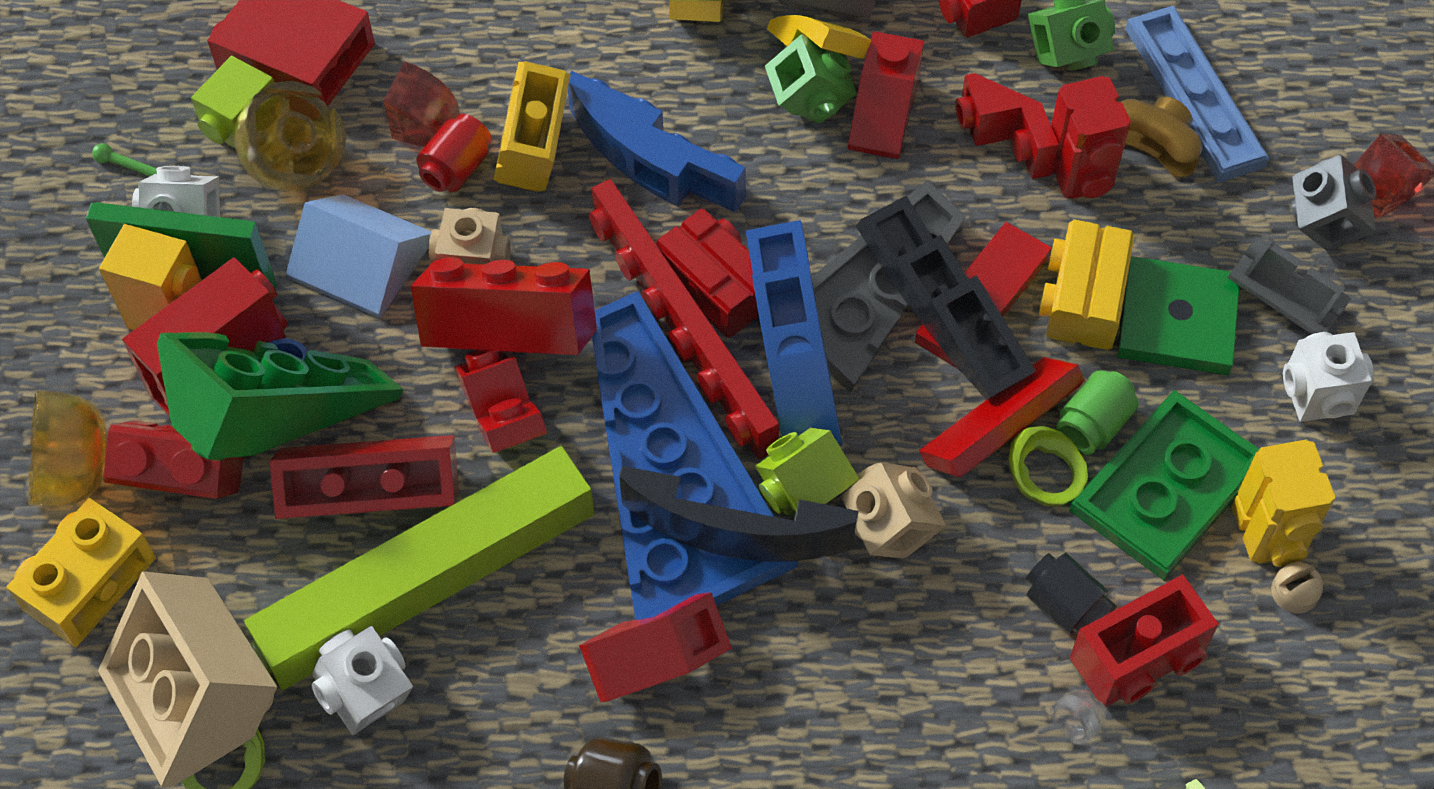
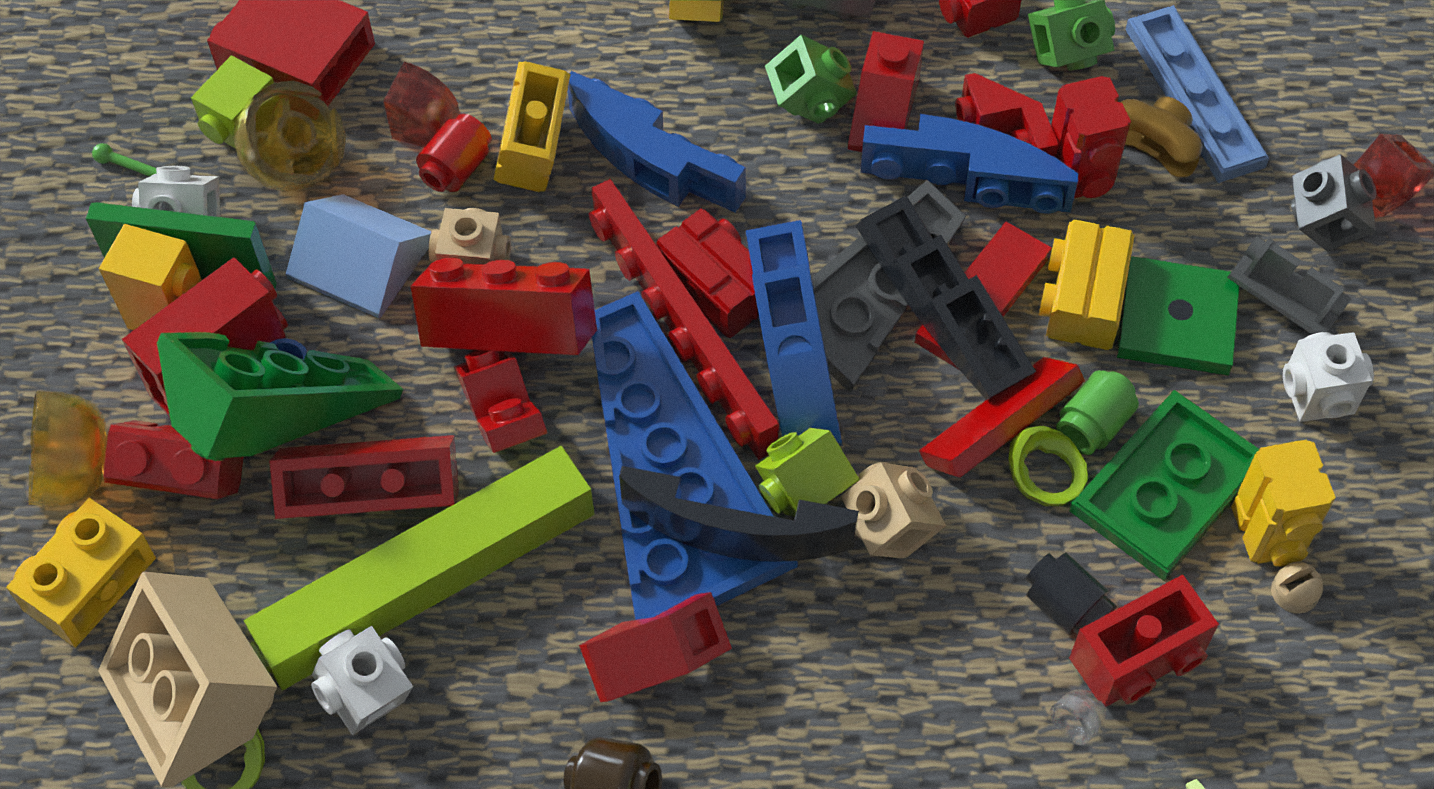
yellow slope [767,15,872,59] -> none
none -> blue slope [860,114,1078,214]

